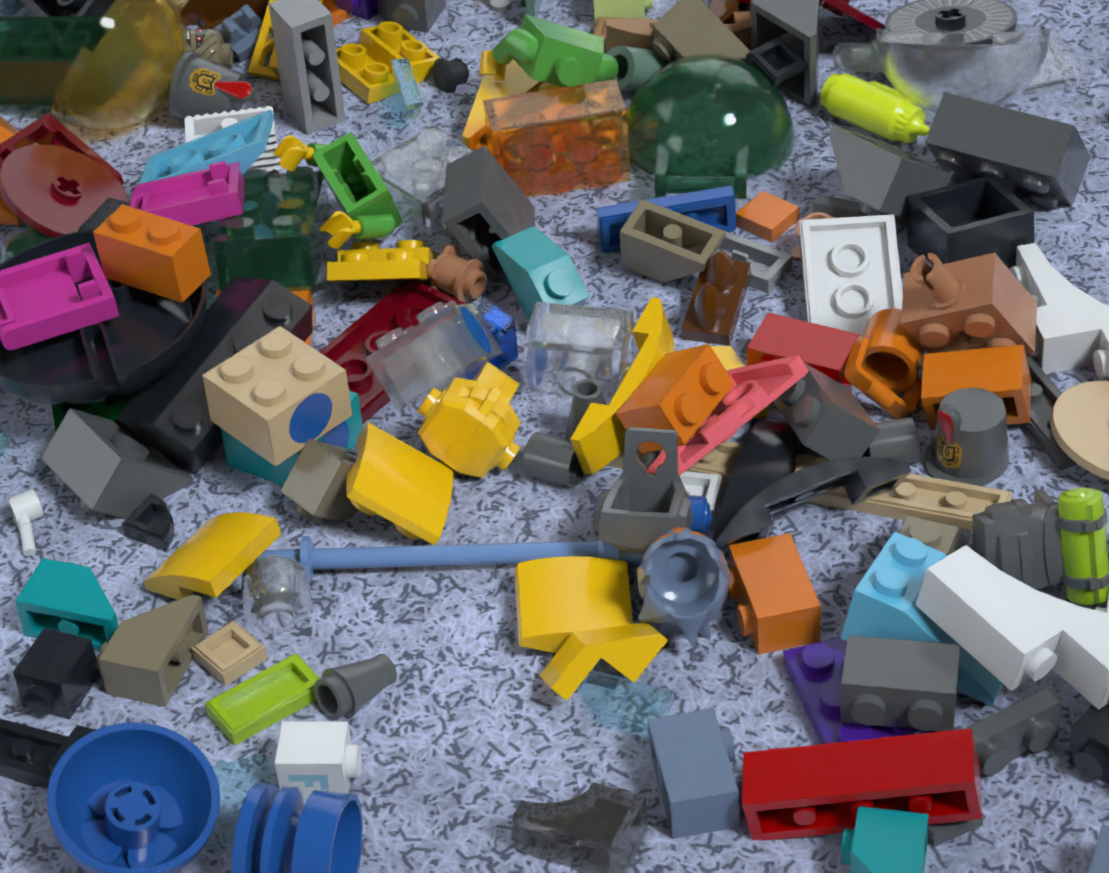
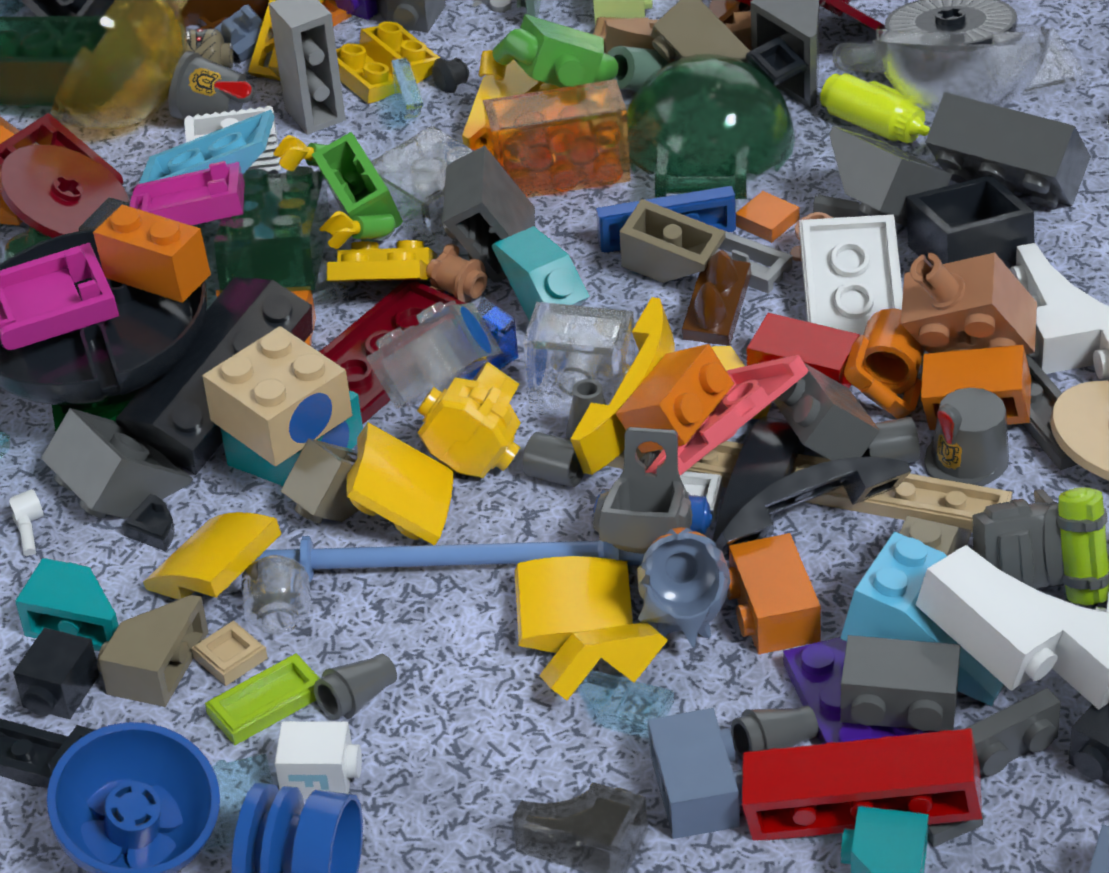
none -> dark grey cone [731,705,818,760]

